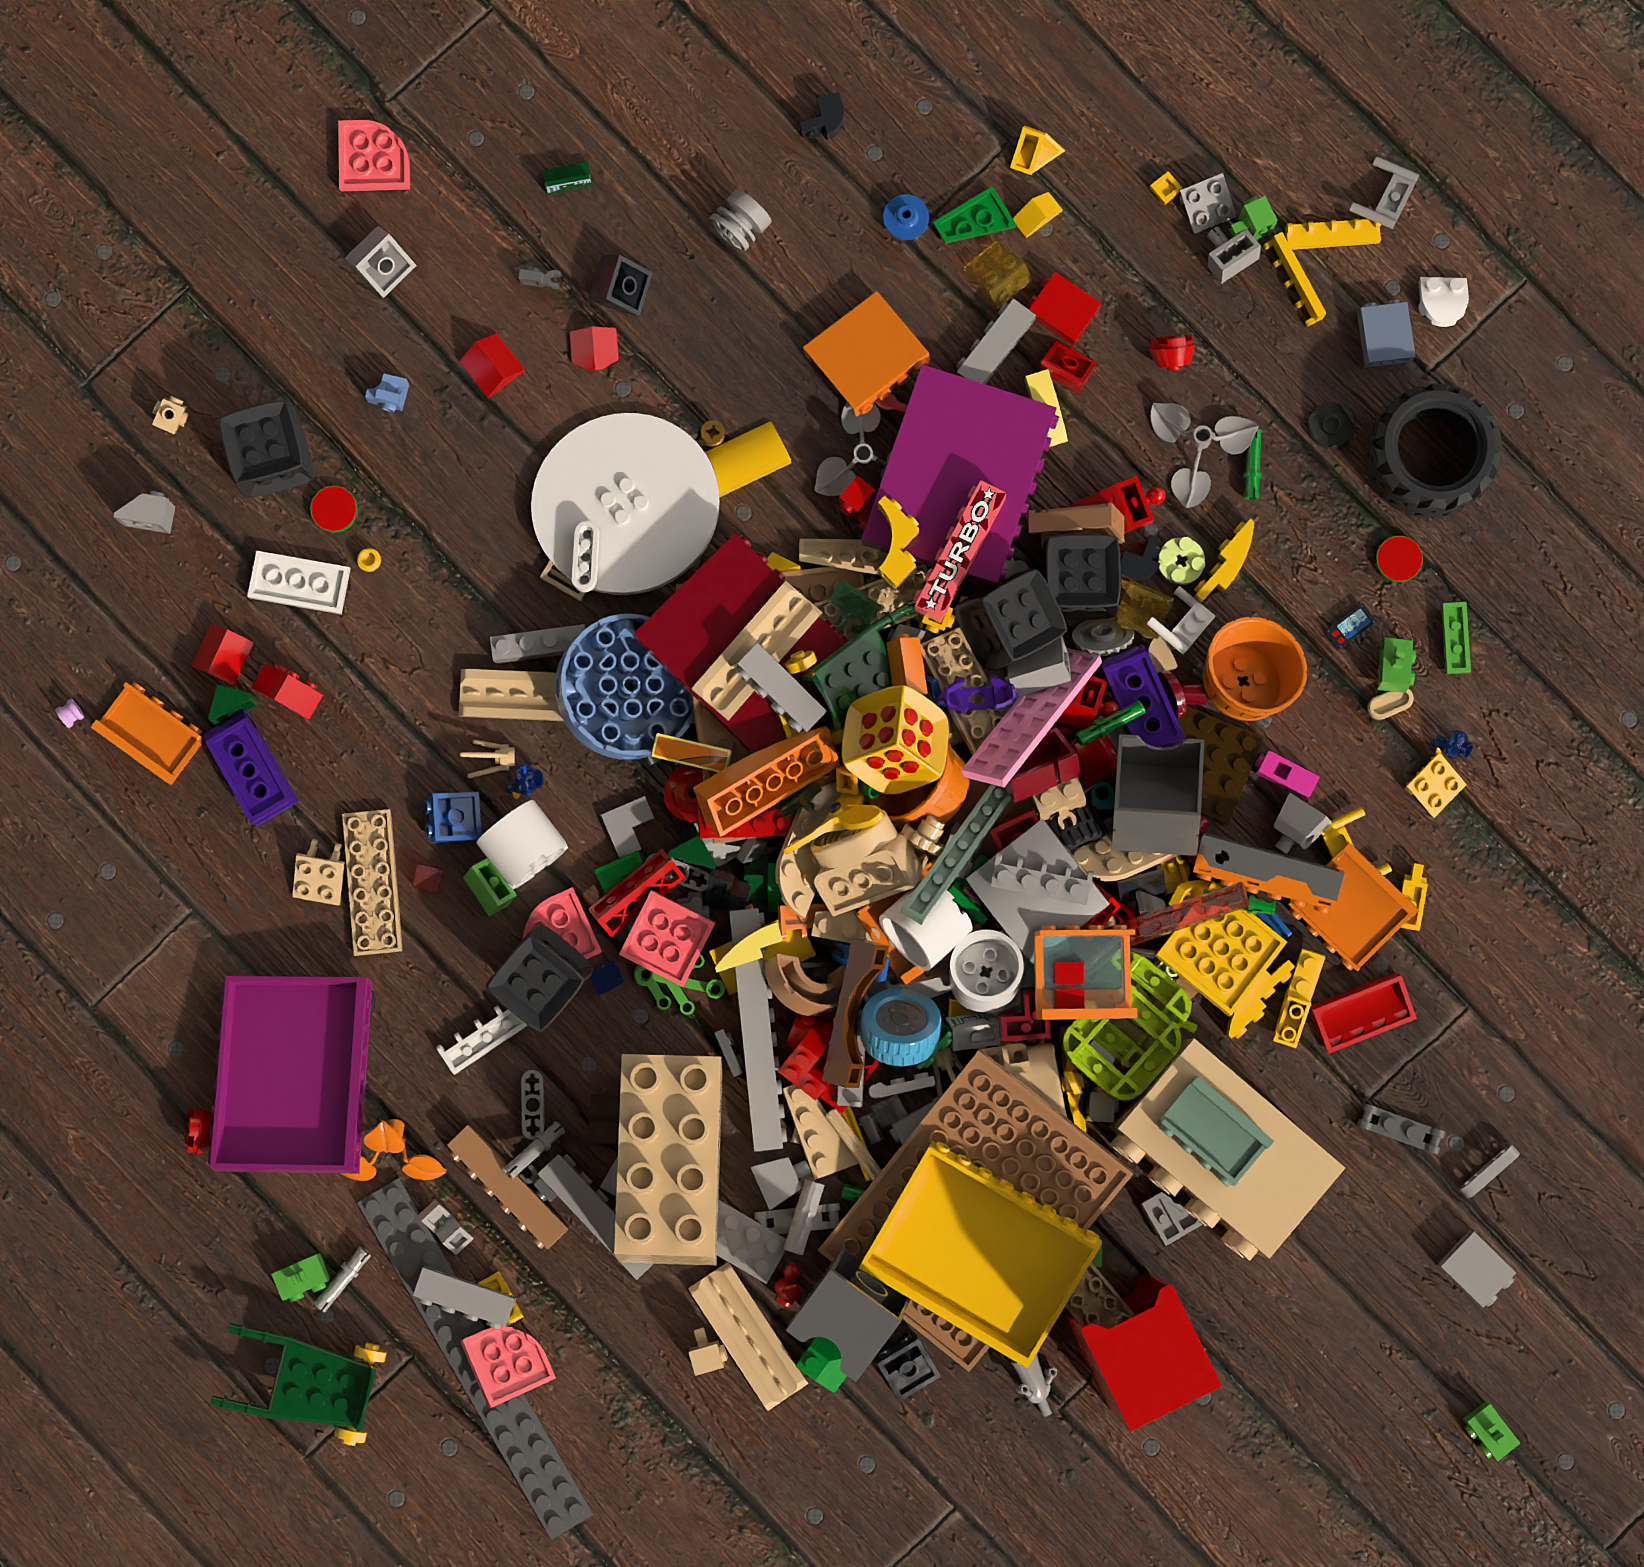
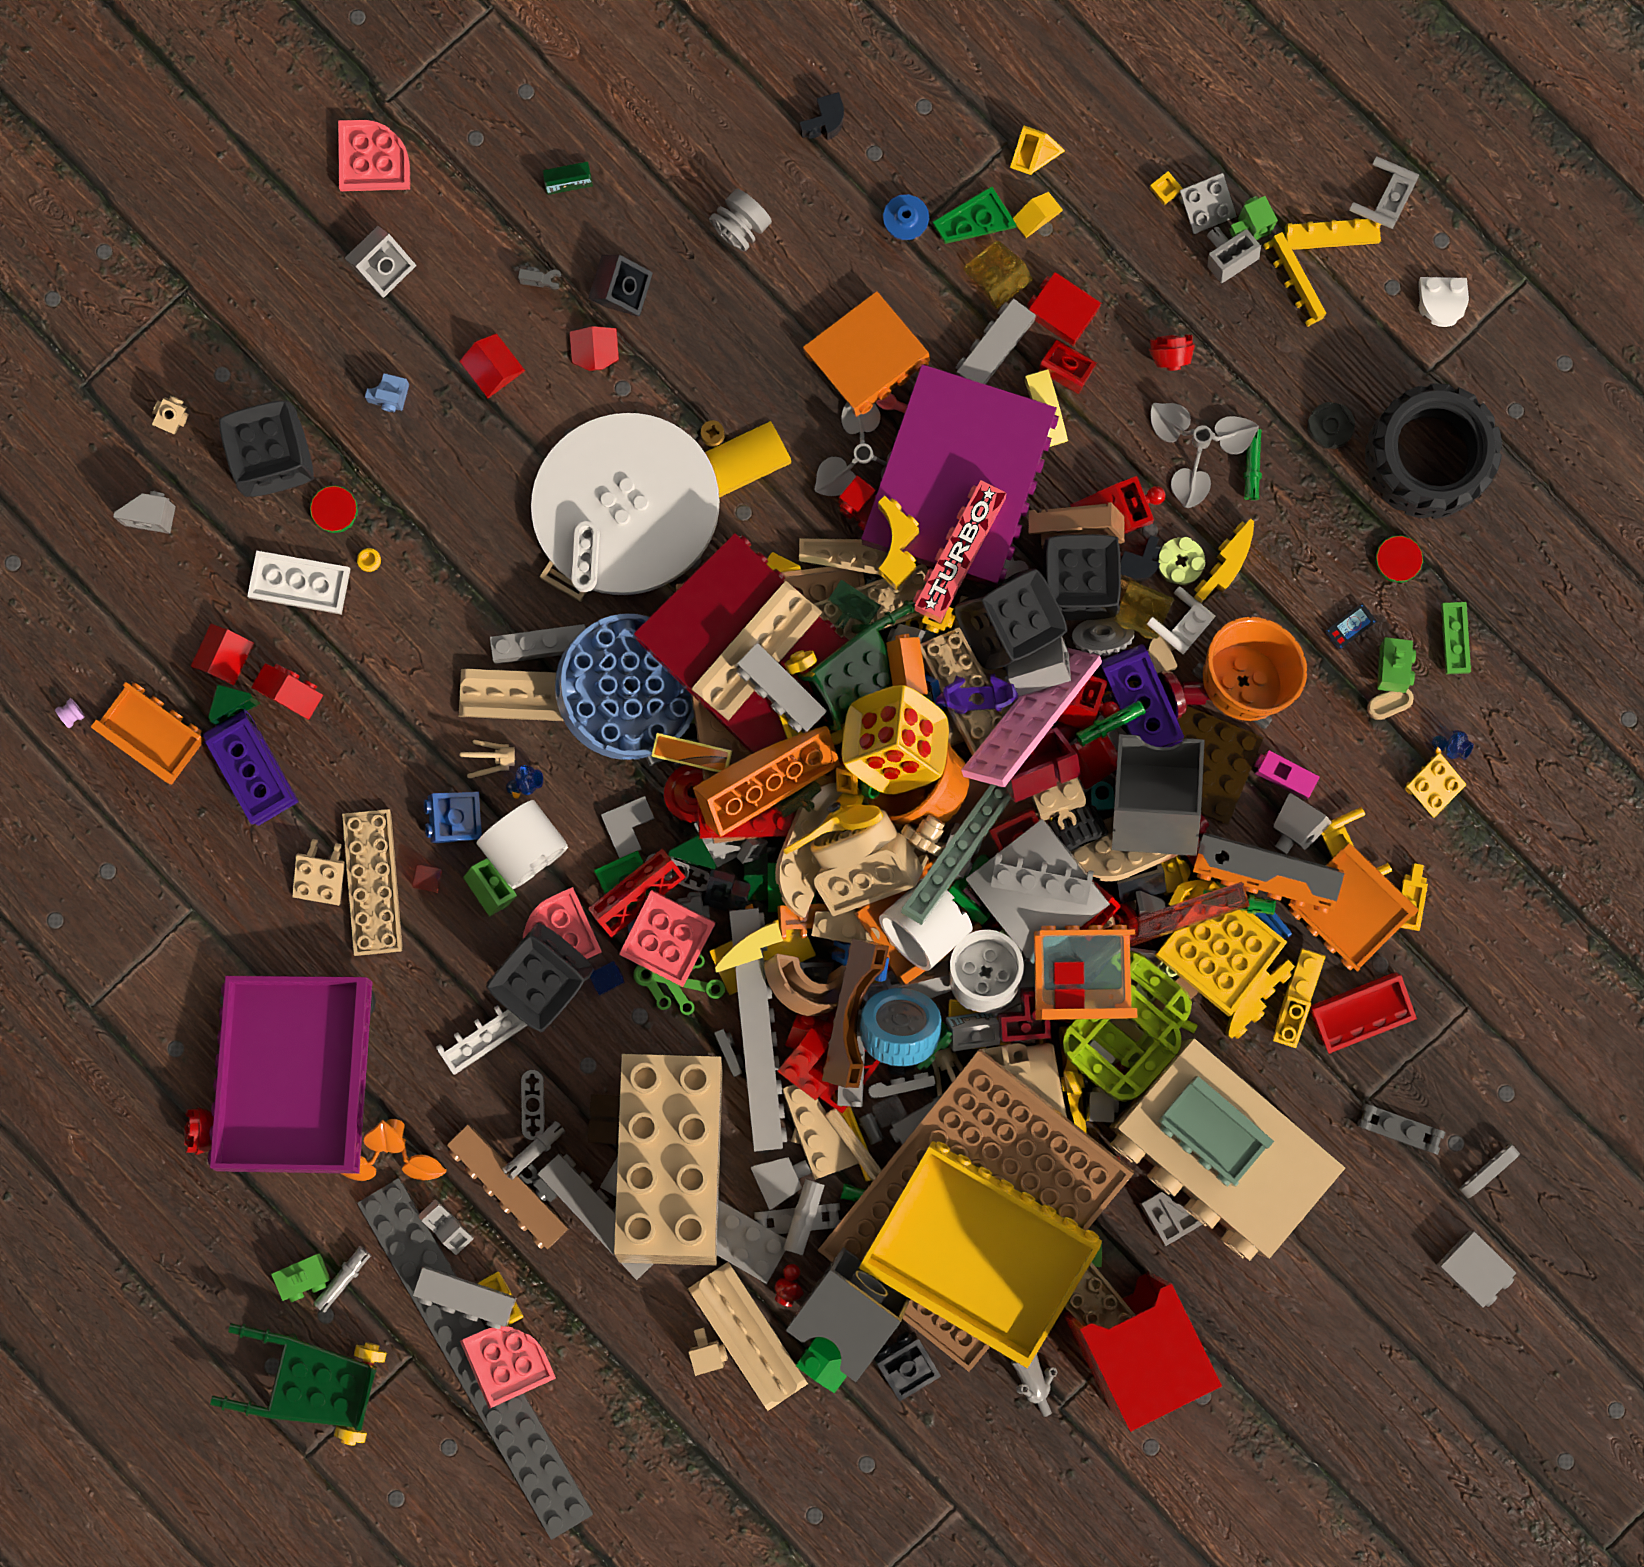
sand blue brick [1357,300,1416,368] -> none
bright green brick [1462,1402,1520,1461] -> none

